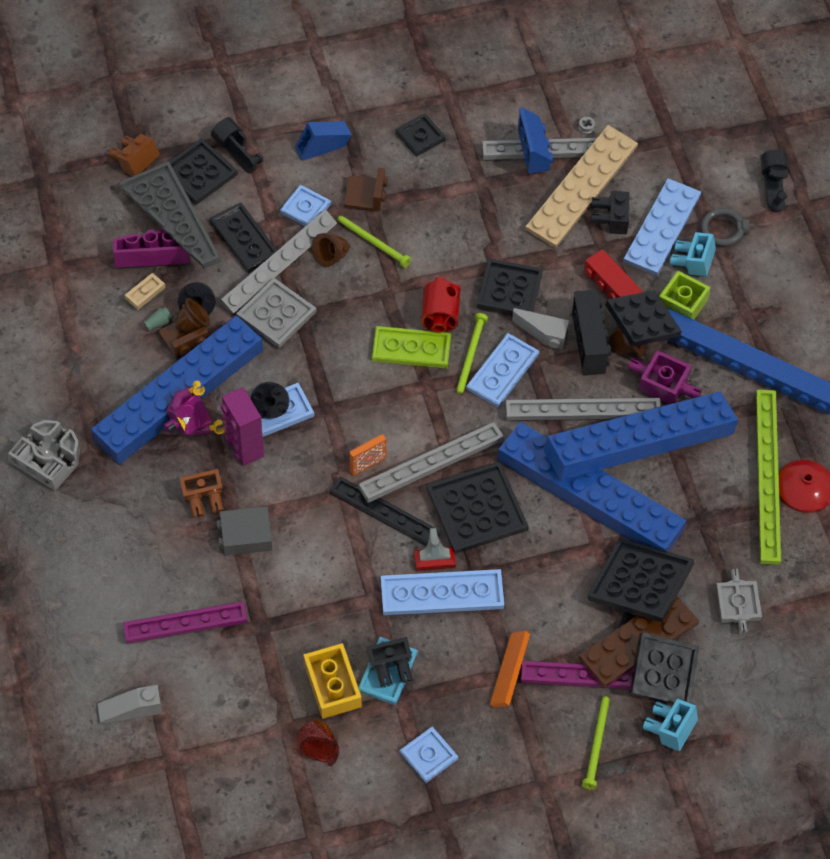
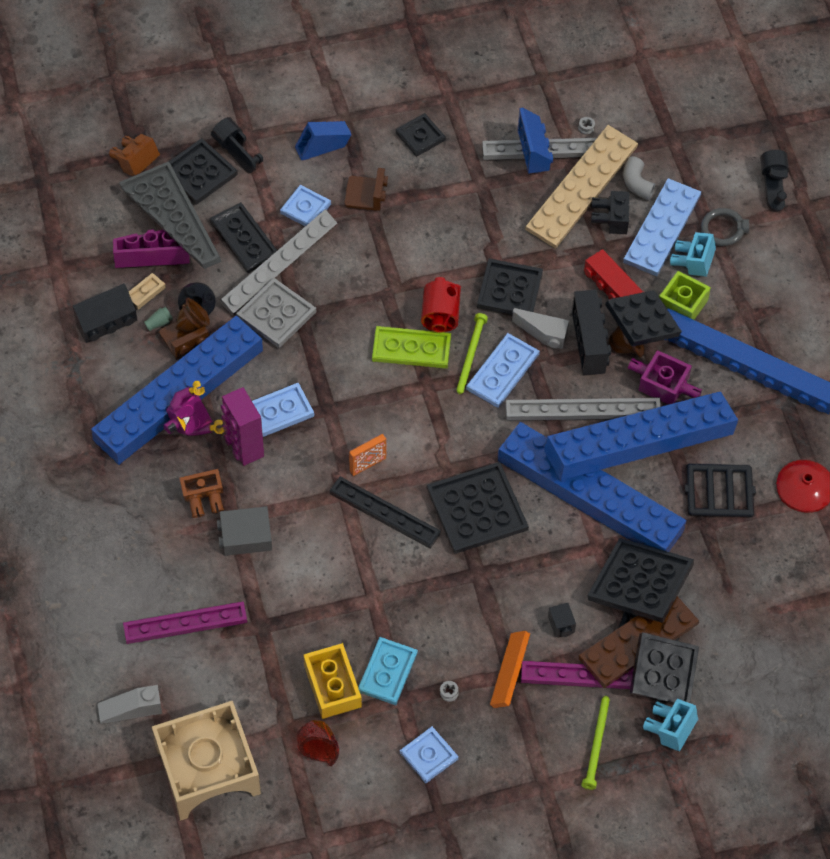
light grey connector [8,420,80,491] -> none
black plate [251,382,290,419] -> none
reddish brown piece [311,233,351,267] -> none
lime bar [337,216,412,268] -> none
light grey plate [358,422,504,503] -> none
black brick [367,637,413,688] -> none
light blue plate [381,569,504,615] -> none
piece [414,528,456,571] -> none
light grey plate [716,569,762,634] -> none
lime plate [756,390,781,565] -> none
none -> black slope [73,283,138,343]
none -> tan piece [152,701,261,821]
none -> light grey bush [440,681,458,702]
none -> black brick [548,603,576,638]
none -> light grey cylinder [623,156,655,200]
none -> black bar [684,463,756,517]

